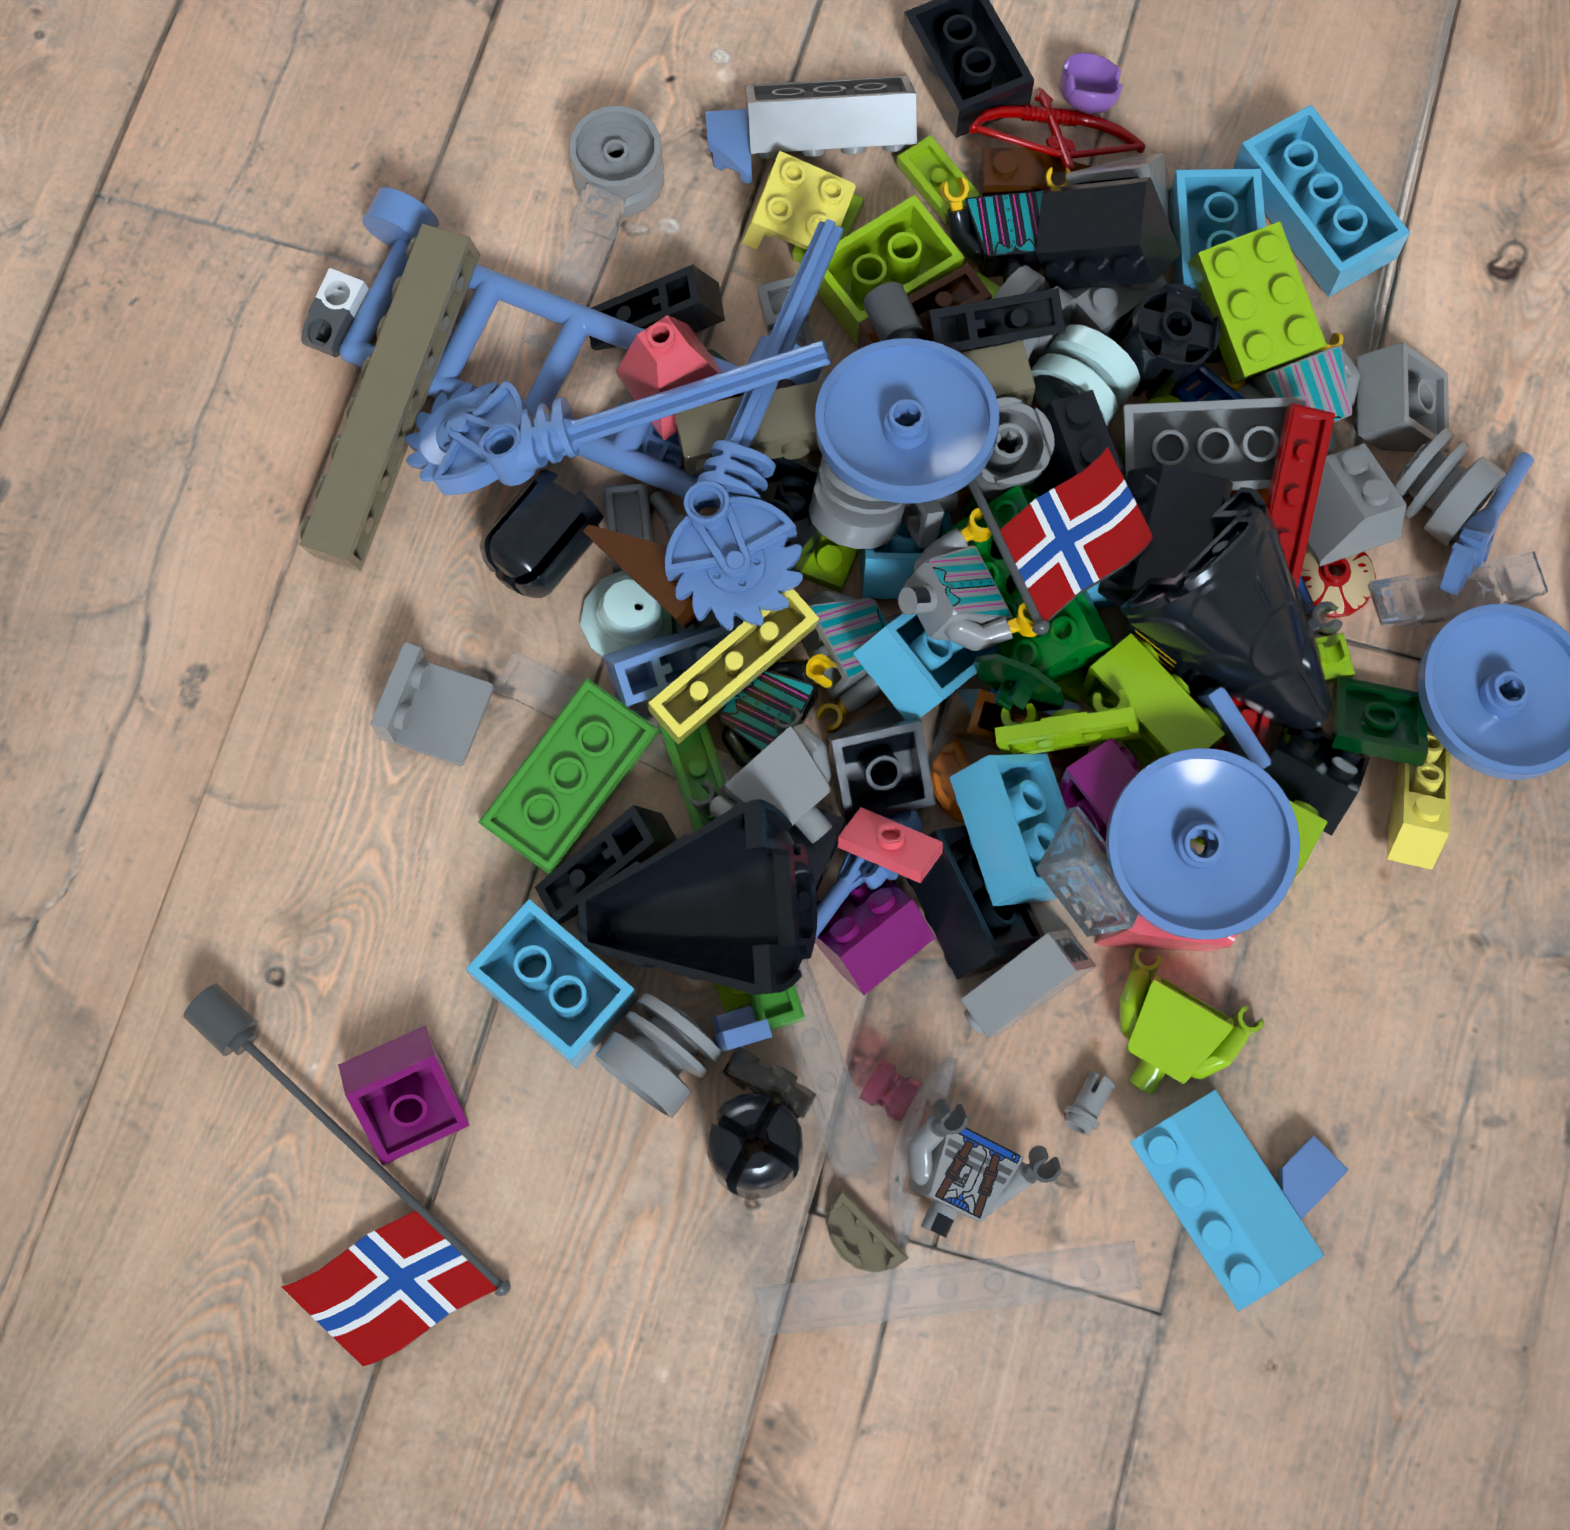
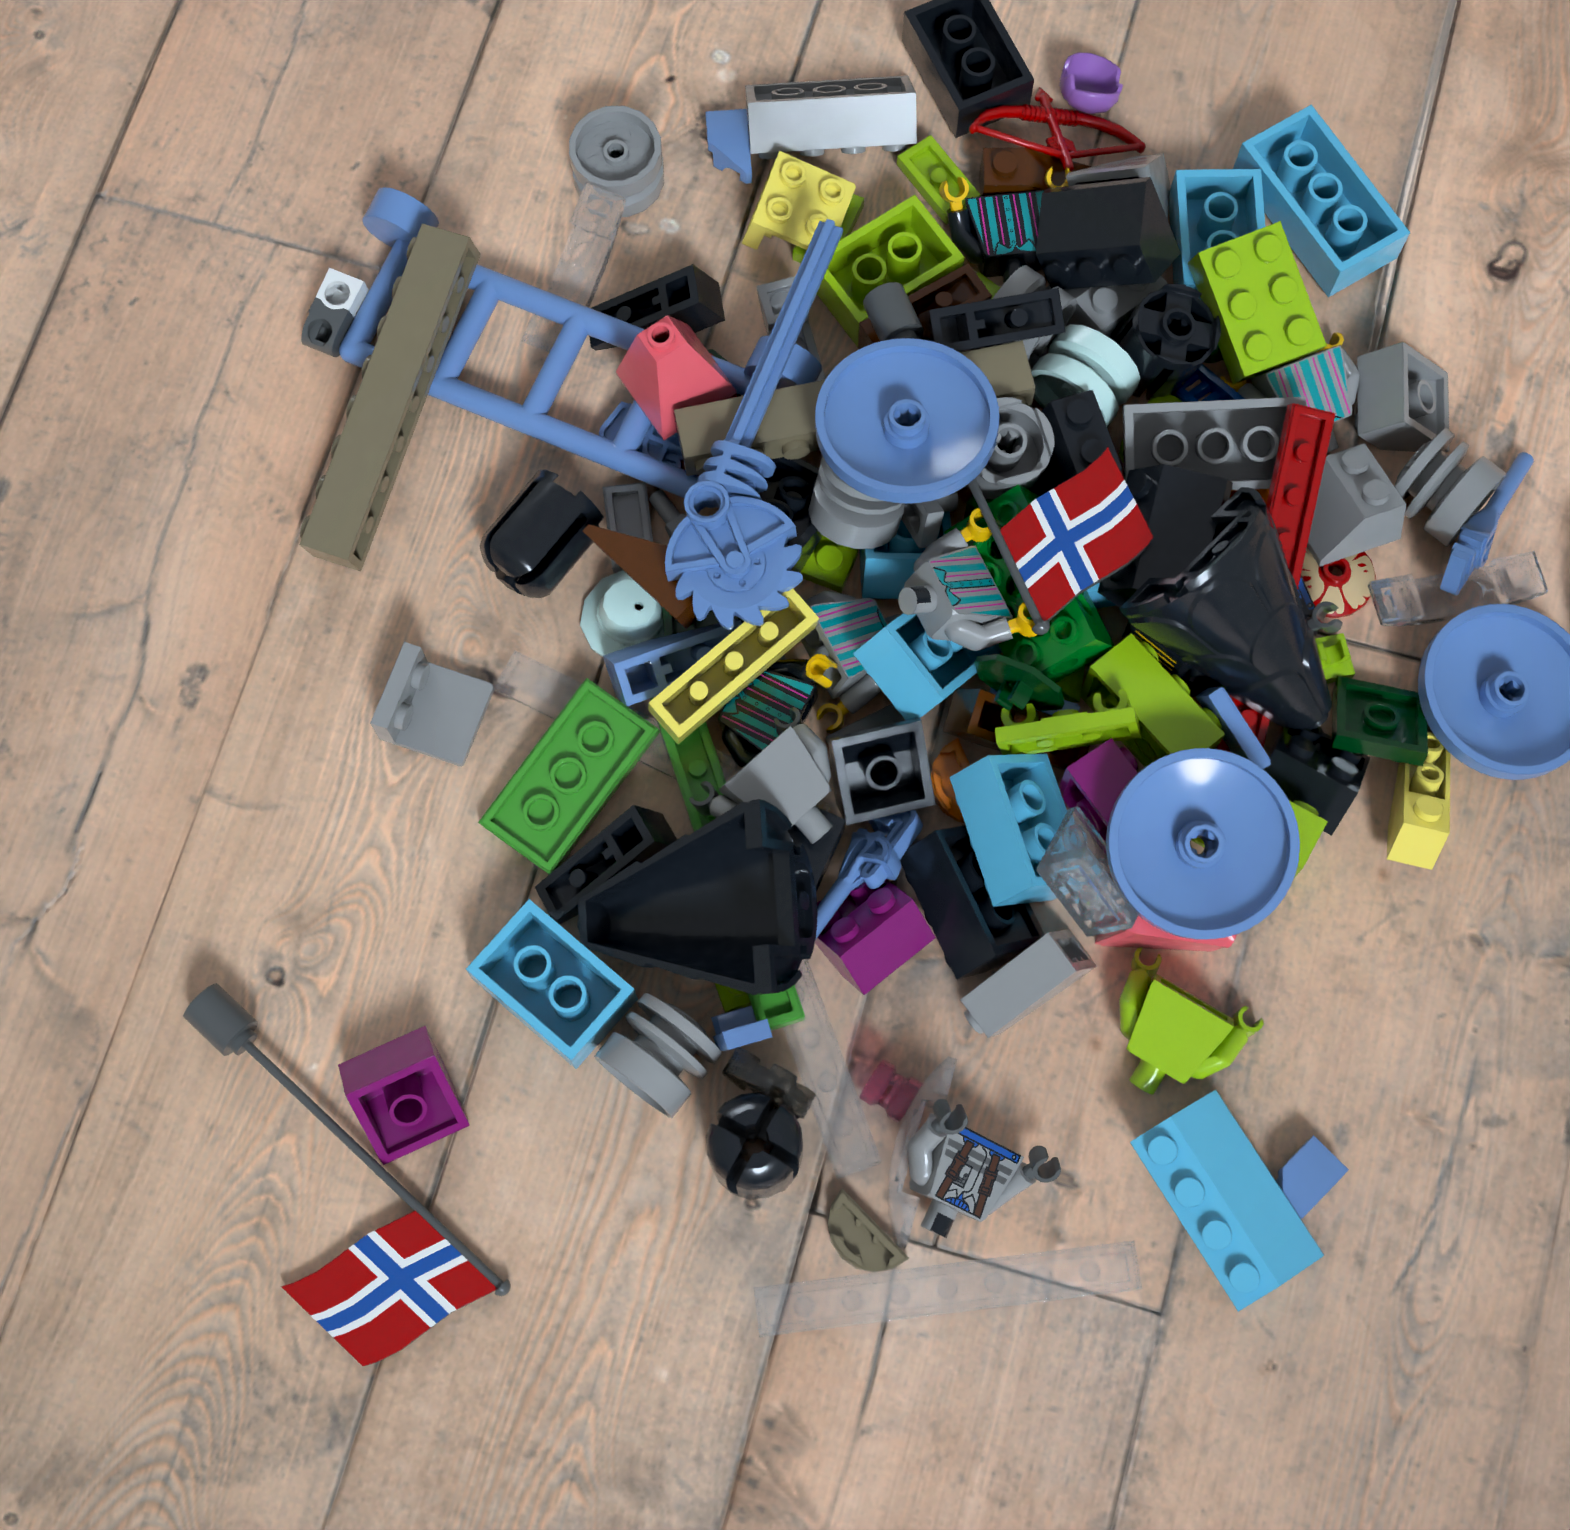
medium blue piece [405,340,831,495] -> none
coral plate [838,807,943,883] -> none
light grey pin [1064,1071,1115,1135] -> none

